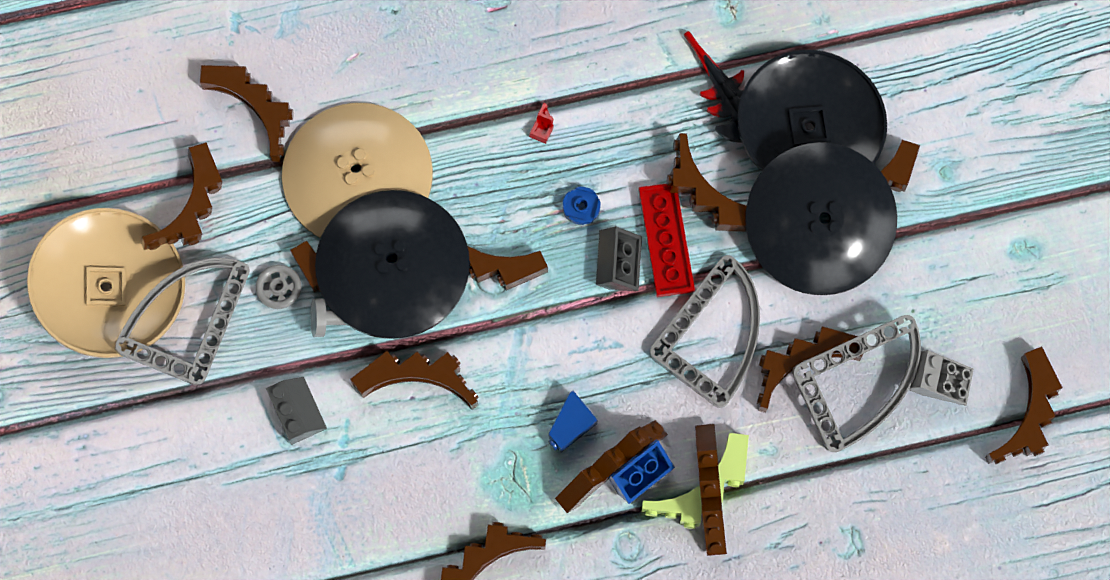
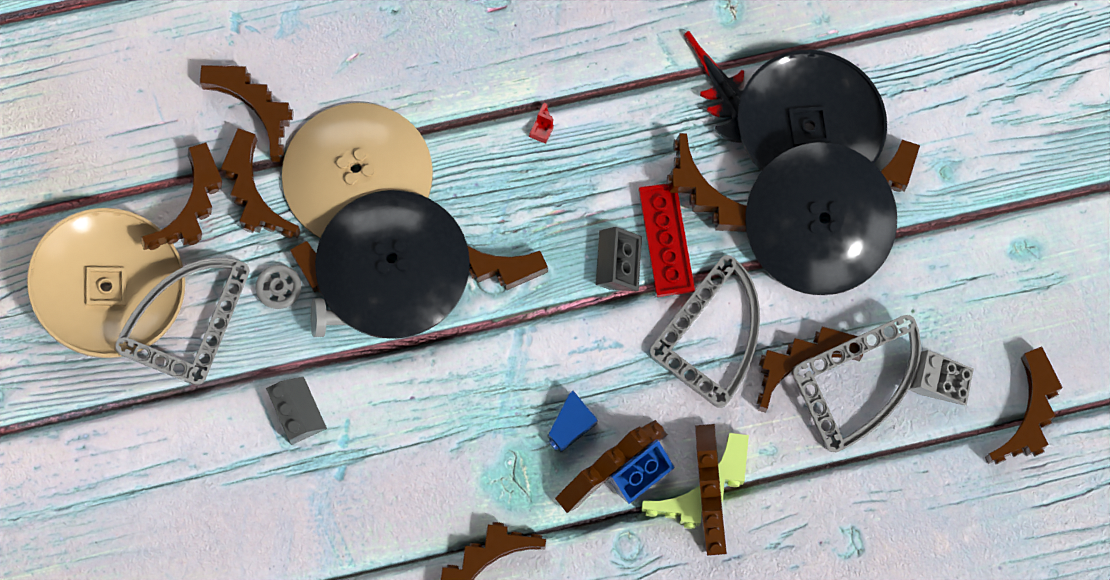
reddish brown arch [350,351,479,410] -> none
blue plate [563,187,601,225] -> none
none -> reddish brown arch [221,128,301,238]

